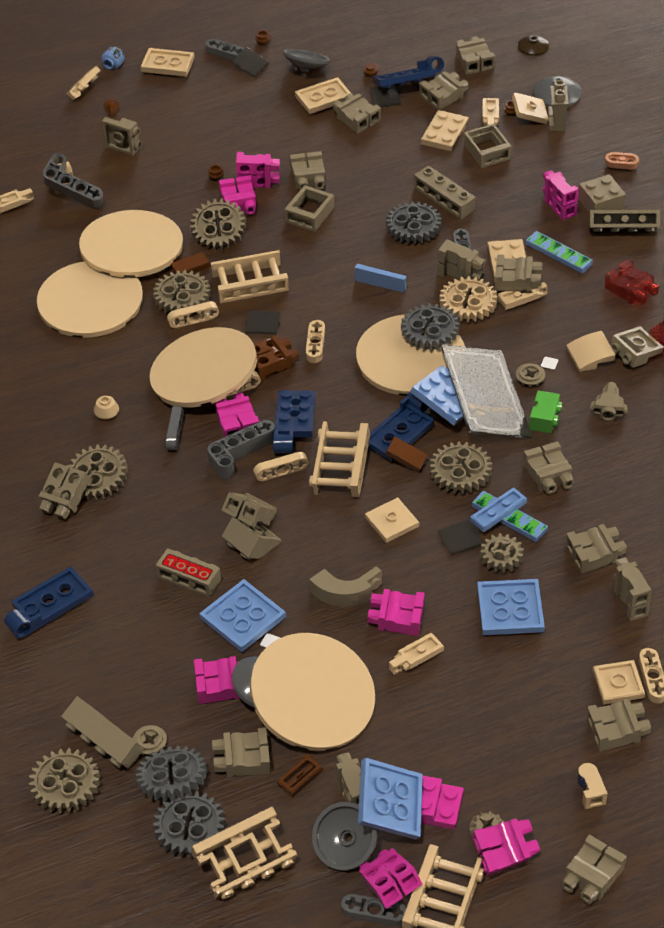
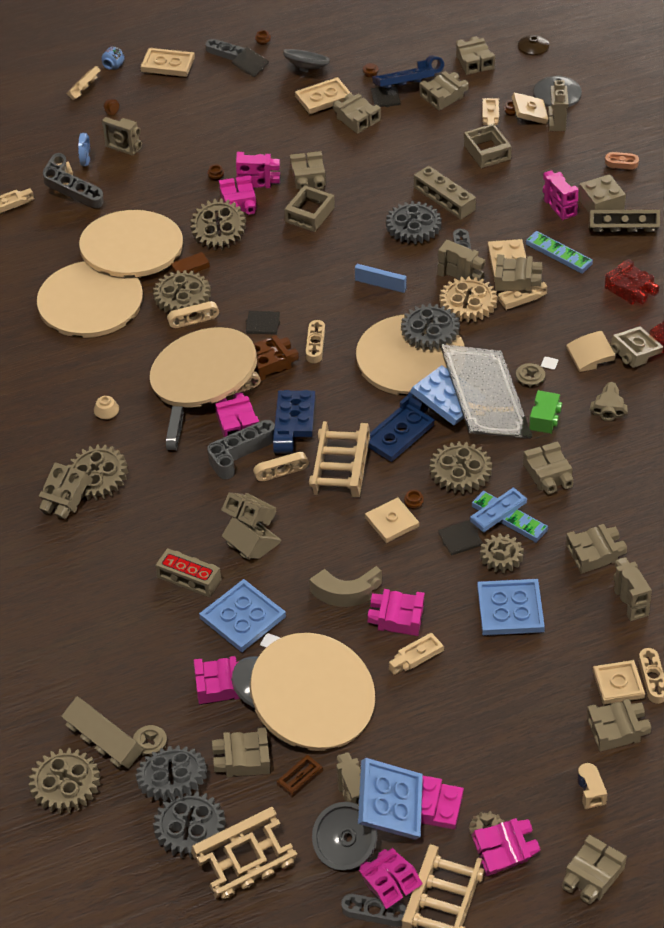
dark blue hinge [4,566,94,638] -> none
tan fence [211,250,289,303] -> none
reddish brown tile [385,436,428,472] -> none
tan plate [421,110,469,151] -> none
none -> medium blue tile [79,133,90,166]
none -> reddish brown plate [404,490,424,508]

